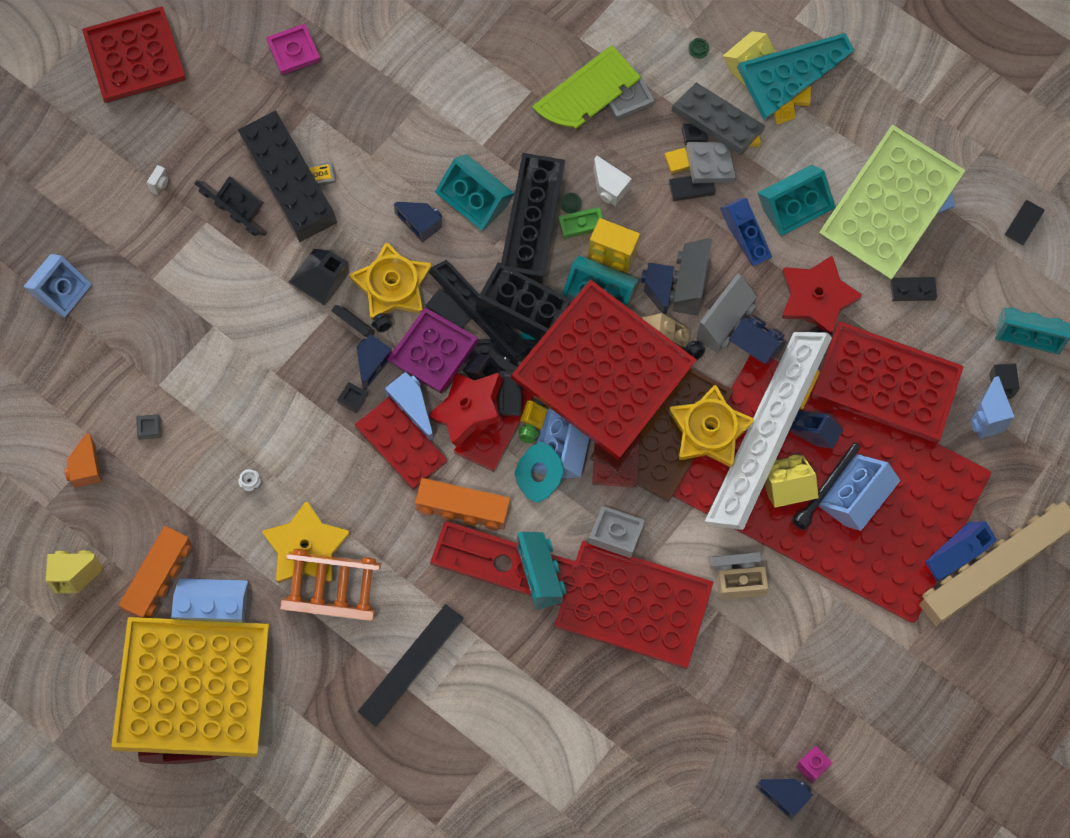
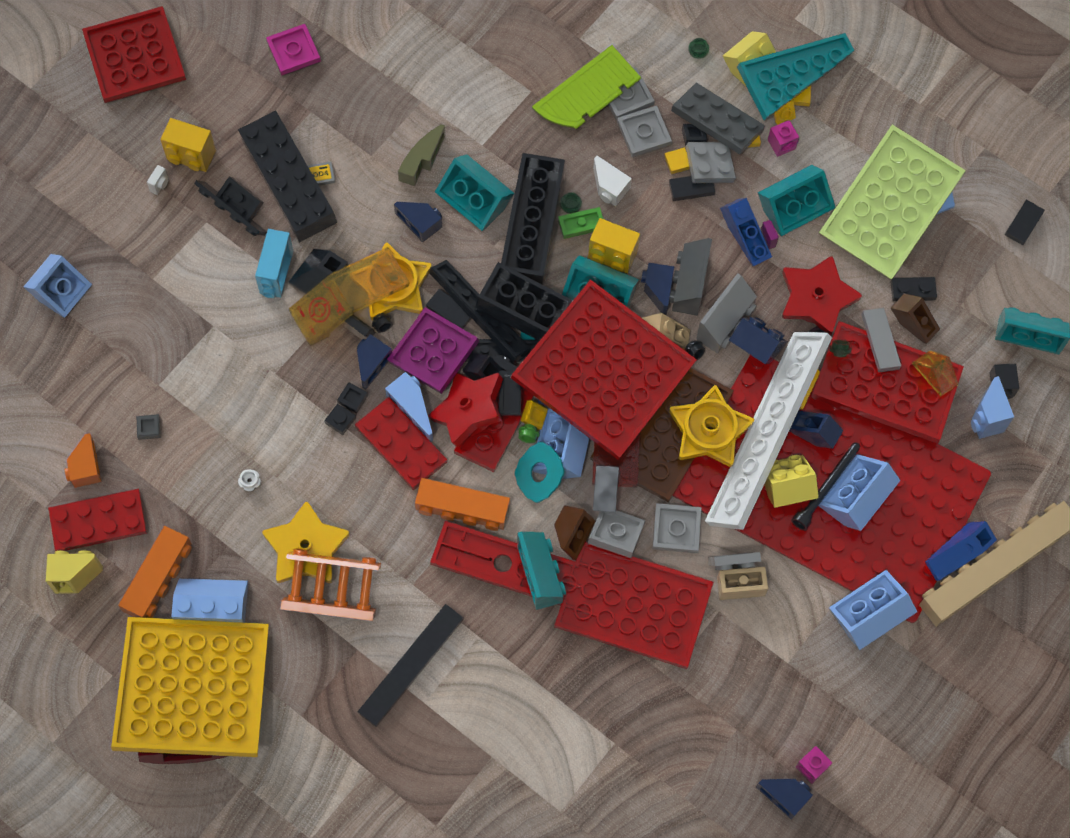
none -> red plate [48,489,147,551]
none -> yellow brick [160,118,216,172]
none -> medium azure window [255,229,294,298]
none -> clear yellow windscreen [289,247,410,346]
none -> black plate [324,403,356,435]
none -> olive slope [398,124,445,186]
none -> reddish brown slope [554,505,596,560]
none -> tile [593,465,619,512]
none -> light grey plate [617,106,672,157]
none -> light grey plate [652,503,702,553]
none -> magenta tile [761,220,779,249]
none -> dark pink brick [768,120,799,157]
none -> plate [829,340,852,357]
none -> light blue slope [829,570,917,650]
none -> light grey tile [861,308,901,372]
none -> reddish brown slope [891,293,940,344]
none -> clear yellow slope [912,351,958,396]

